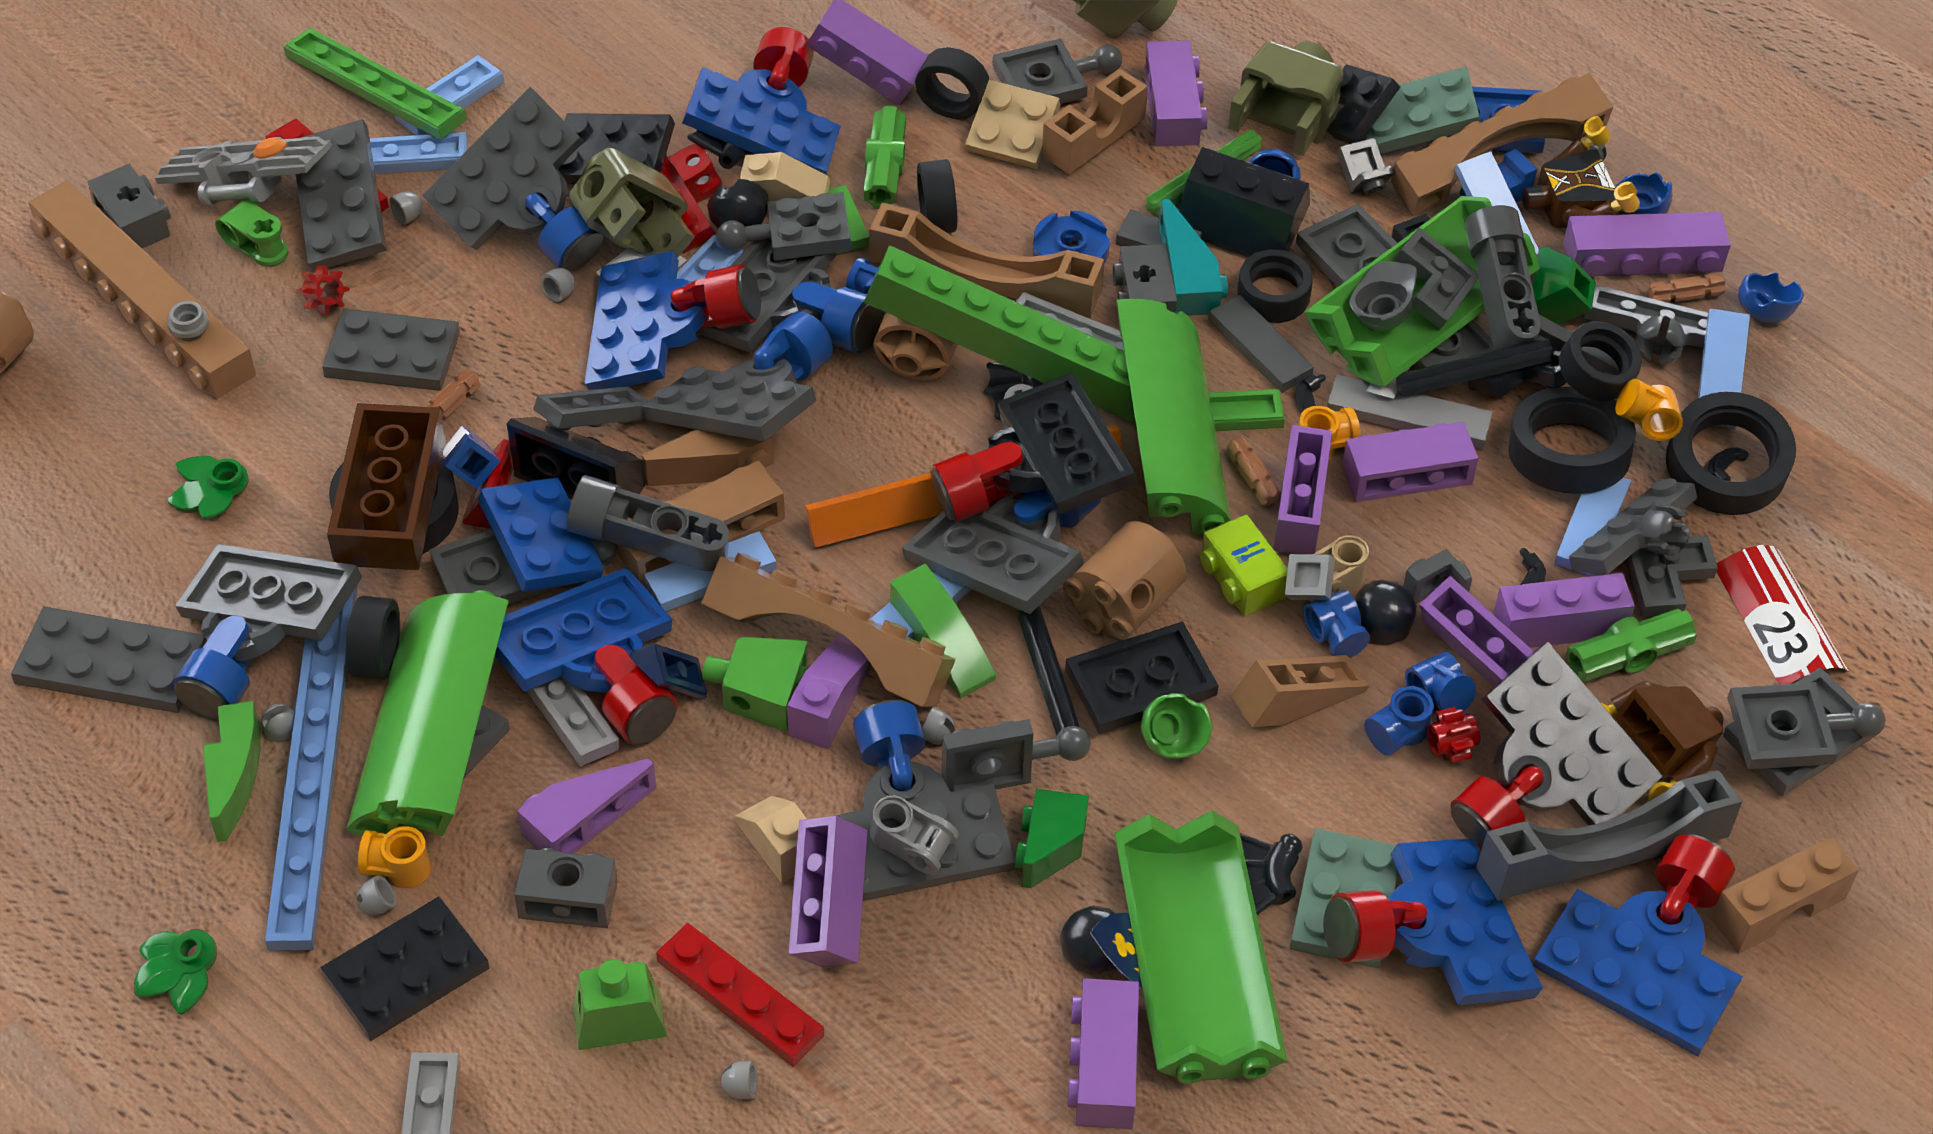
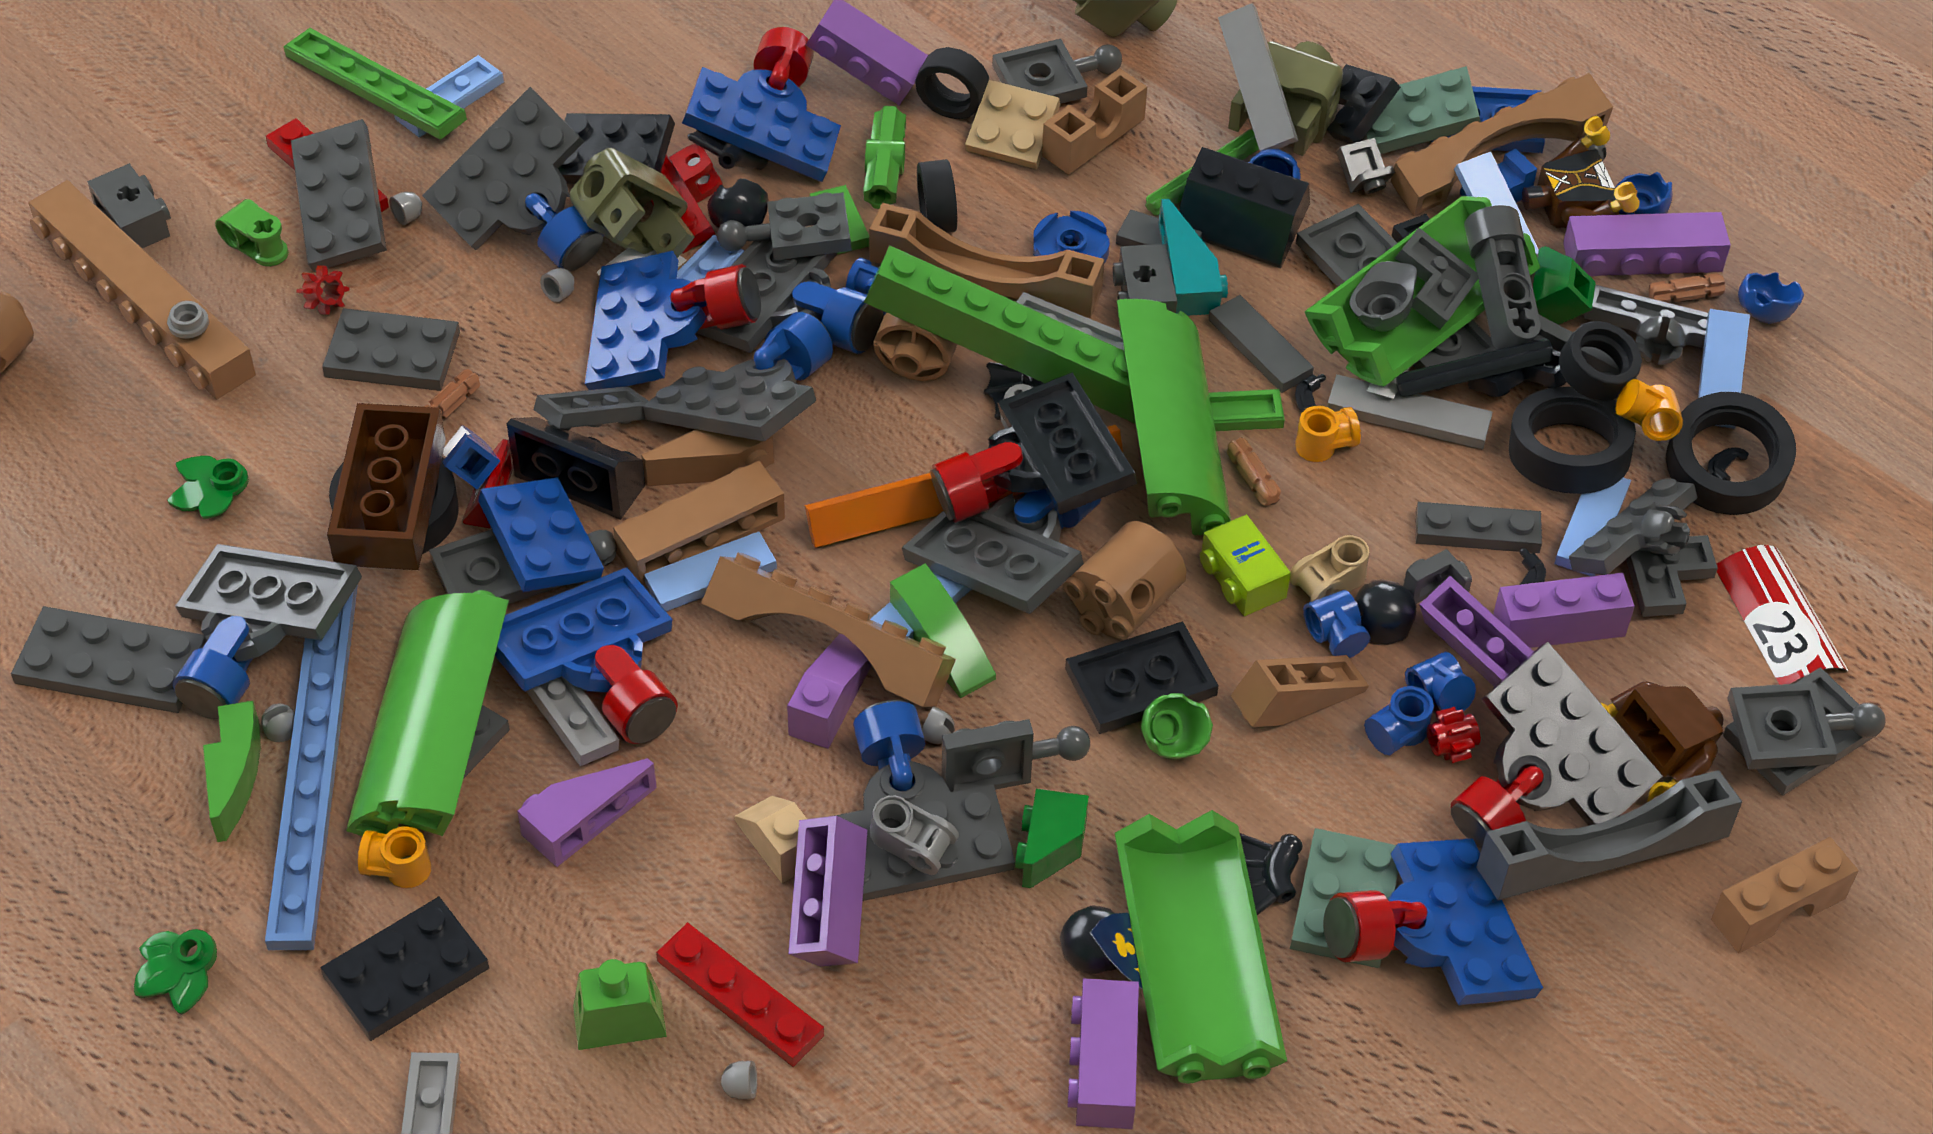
light grey piece [155,137,332,205] -> none
black tyre [345,596,400,680] -> none
light grey hinge [356,875,397,916] -> none
light blue tile [370,132,468,174] -> none
dark grey brick [514,848,618,928] -> none
dark grey beam [567,475,729,571] -> none
dark blue slope [629,643,707,699] -> none
bright green torso [702,637,809,731] -> none
tan slope [740,152,830,213] -> none
black axle [1018,606,1080,736] -> none
medium lavender brick [1144,41,1208,146] -> none
black tyre [1237,249,1313,323] -> none
medium lavender brick [1273,425,1332,554] -> none
light grey plate [1285,554,1335,600] -> none
medium lavender brick [1342,422,1478,502] -> none
blue plate [1533,834,1743,1056] -> none
bright green piece [1566,608,1697,682] -> none
none -> light grey tile [1218,3,1298,151]
none -> dark grey plate [1416,502,1542,553]

